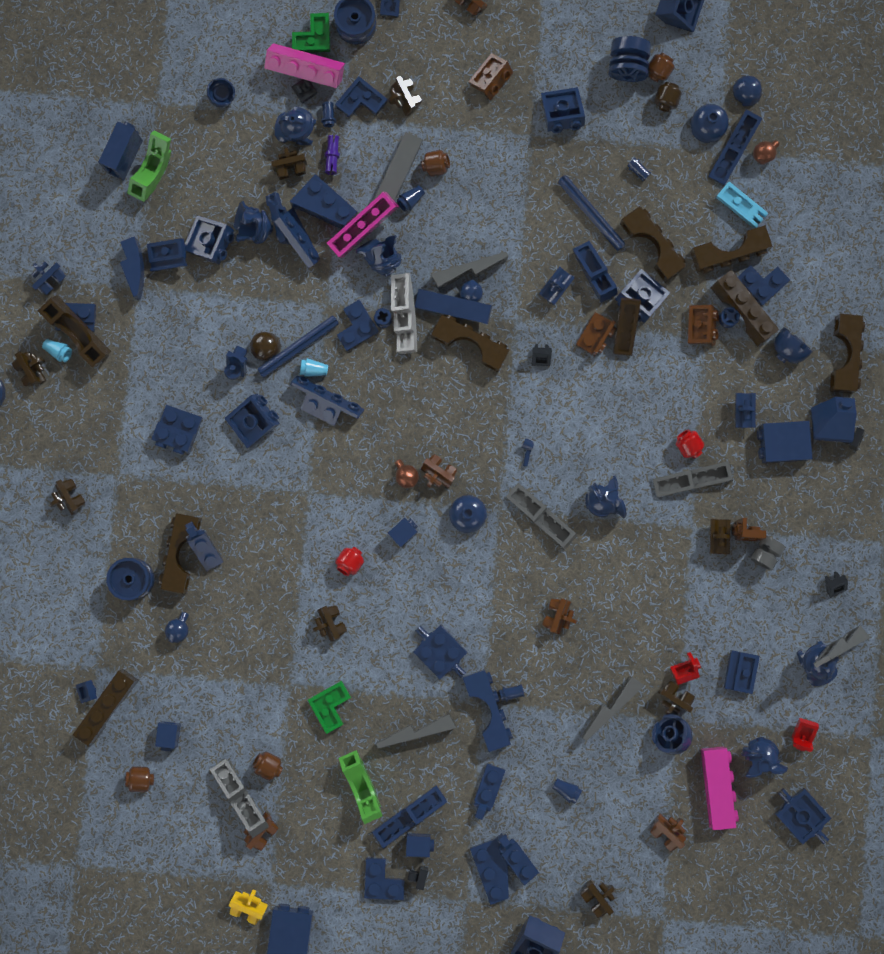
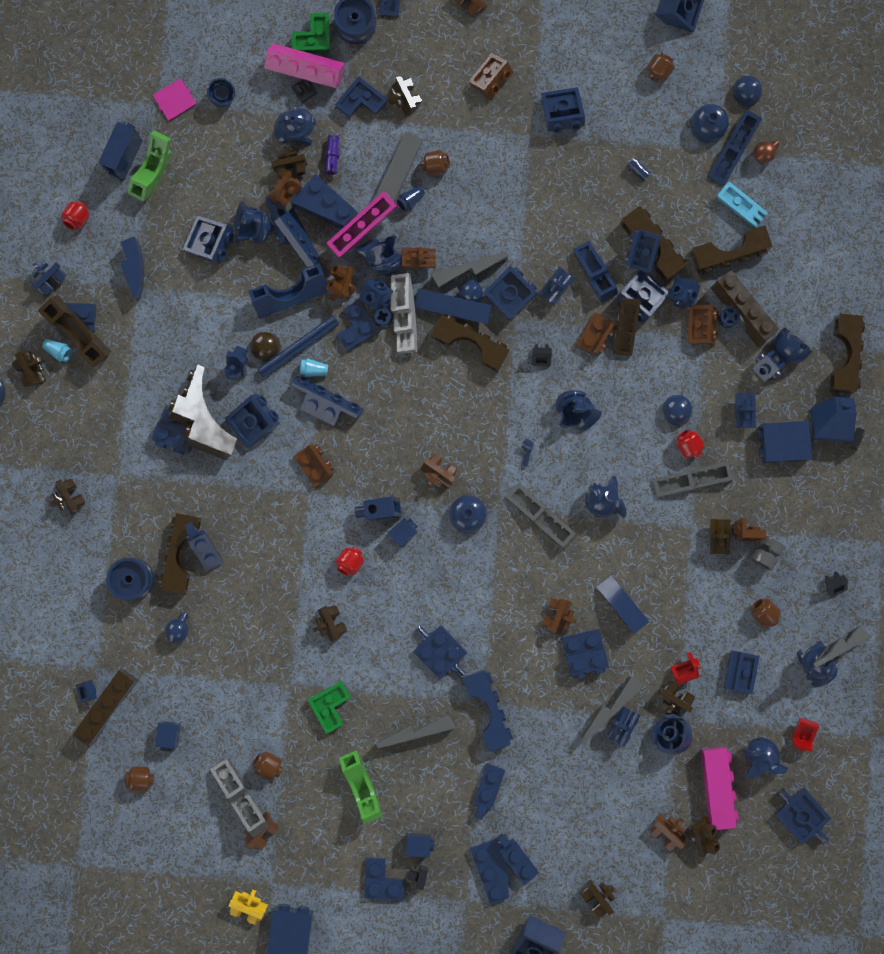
dark blue plate [147,238,187,272] -> none
dark blue pin [321,101,336,128] -> none
dark blue slope [370,786,447,848] -> none
copper piece [395,459,419,488] -> none
dark blue pin [499,684,524,702] -> none
dark blue cone [552,778,583,804] -> none
dark blue axle [558,175,625,251] -> none
dark blue wheel [608,36,651,82] -> none
dark brown head [654,82,682,112] -> none
dark blue plate [738,265,790,306] -> none
none -> red head [61,201,90,230]
none -> dark pink piece [153,78,197,121]
none -> arch [167,365,237,460]
none -> dark blue arch [248,263,329,319]
none -> reddish brown hips [268,170,302,207]
none -> reddish brown bracket [293,442,334,488]
none -> reddish brown hips [326,264,356,302]
none -> dark blue torso [355,496,402,521]
none -> dark blue brick [359,279,393,310]
none -> reddish brown hips [401,247,436,269]
none -> dark blue plate [483,266,537,320]
none -> dark blue helmet [555,390,602,431]
none -> dark blue plate [561,629,609,679]
none -> dark blue slope [596,576,649,634]
none -> dark blue hips [607,706,640,747]
none -> dark blue bracket [625,230,662,273]
none -> dark blue hair [663,395,692,426]
none -> dark blue brick [668,277,701,309]
none -> dark brown hips [687,816,720,858]
none -> reddish brown head [751,599,781,627]
none -> dark blue brick [752,348,787,382]

